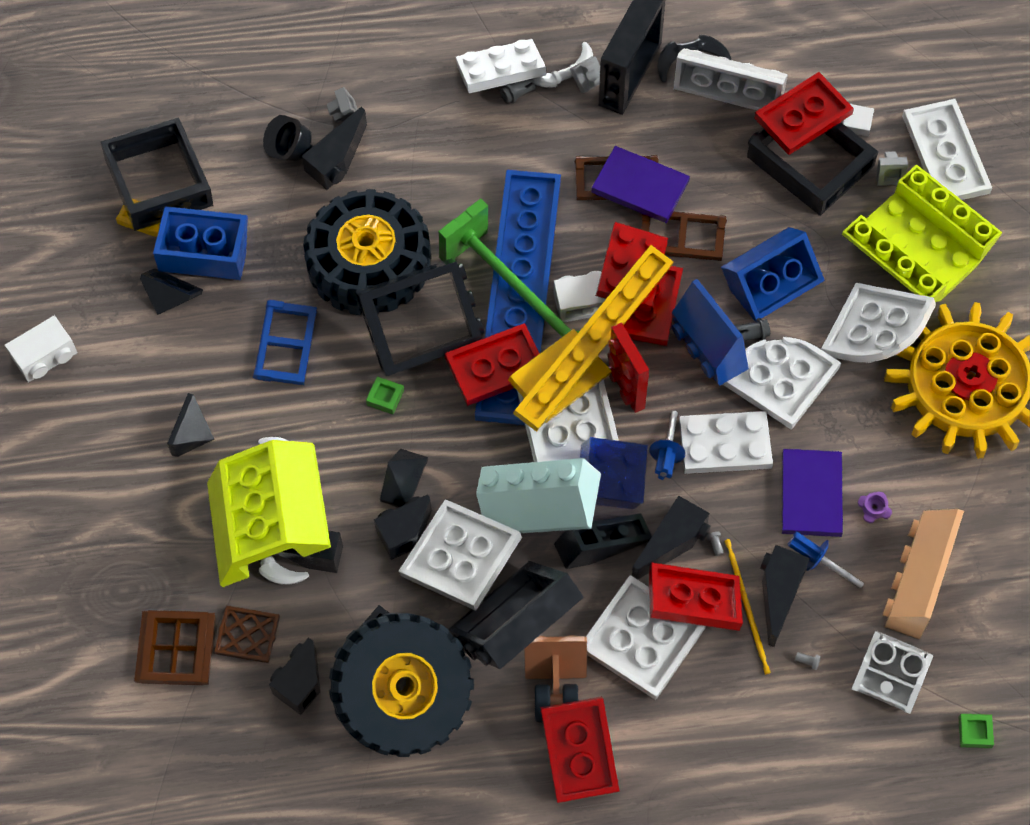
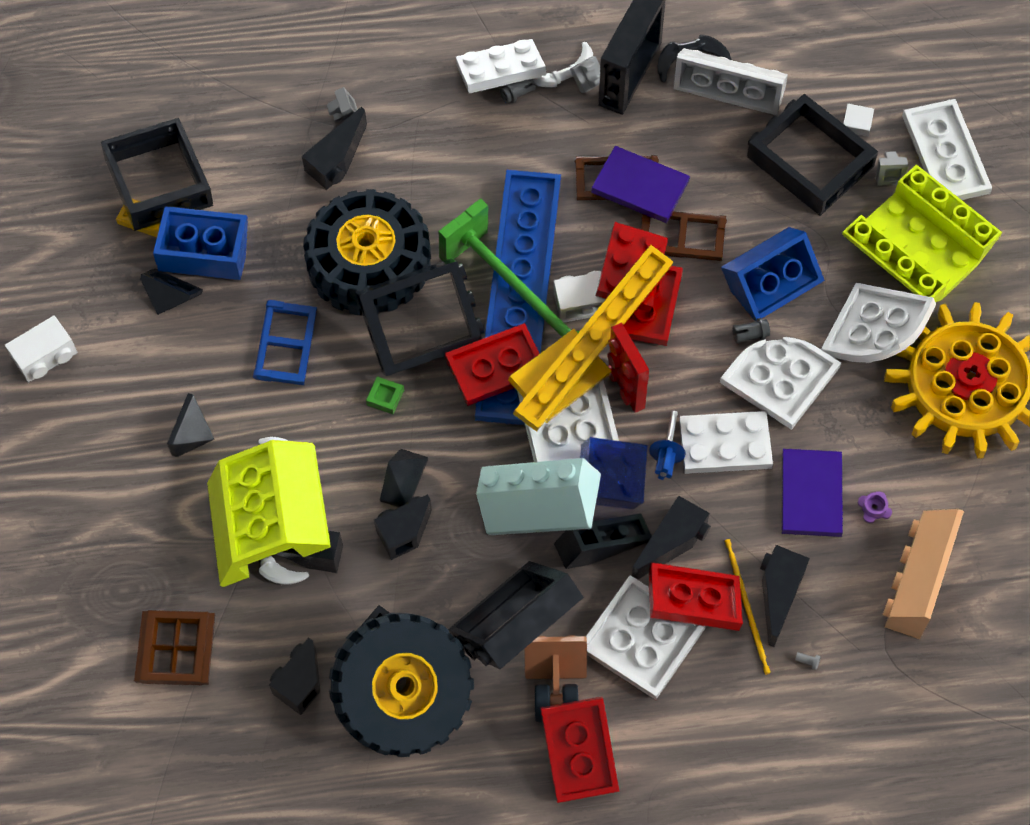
reddish brown window [214,605,280,663] -> none
black piece [263,115,313,161] -> none
white plate [399,499,522,611] -> none
blue slope [671,279,749,386] -> none
light grey piece [706,531,724,556] -> none
red plate [754,72,854,155] -> none
blue piece [788,532,864,588] -> none
white slope [852,631,933,714] -> none
bright green tile [958,714,994,748] -> none

